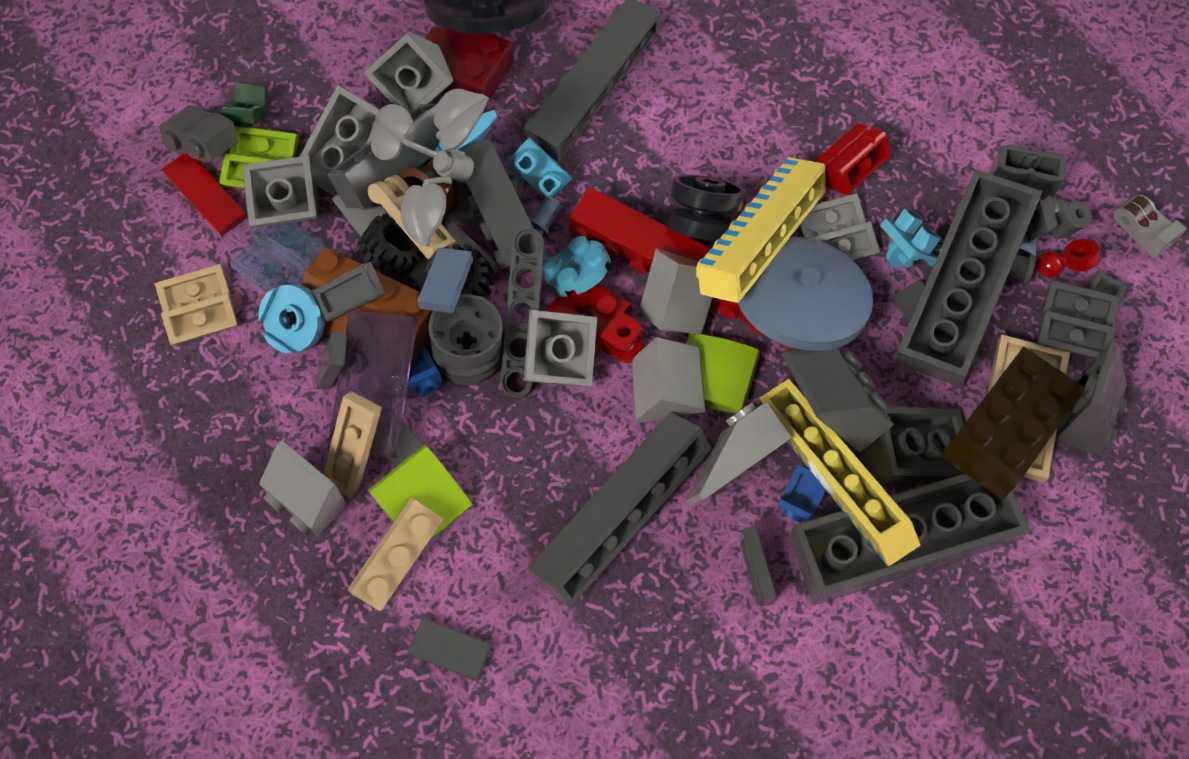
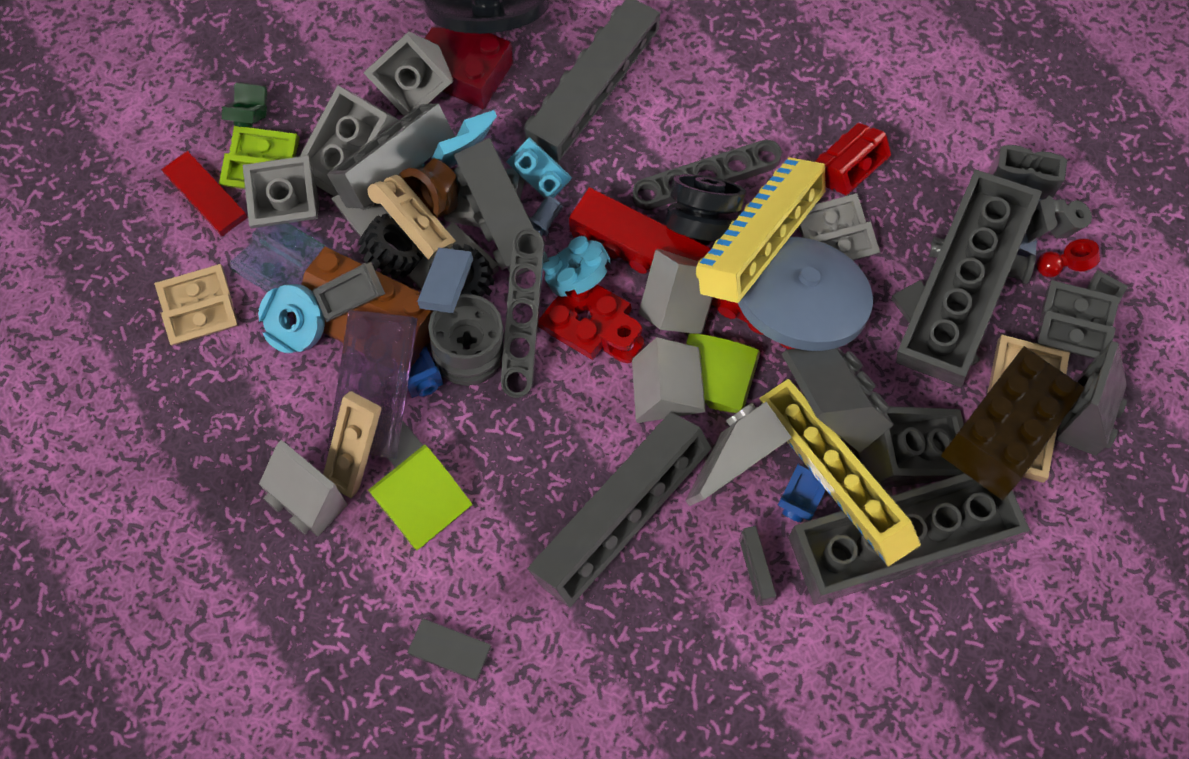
dark grey brick [159,105,239,162] -> none
dark grey tile [316,332,347,389] -> none
tan plate [348,497,443,611] -> none
light grey plant [370,89,489,247] -> none
light grey slope [524,310,597,387] -> none
medium azure hips [880,208,941,268] -> none
light grey leg [1114,194,1187,259] -> none
none -> dark grey beam [632,140,782,210]

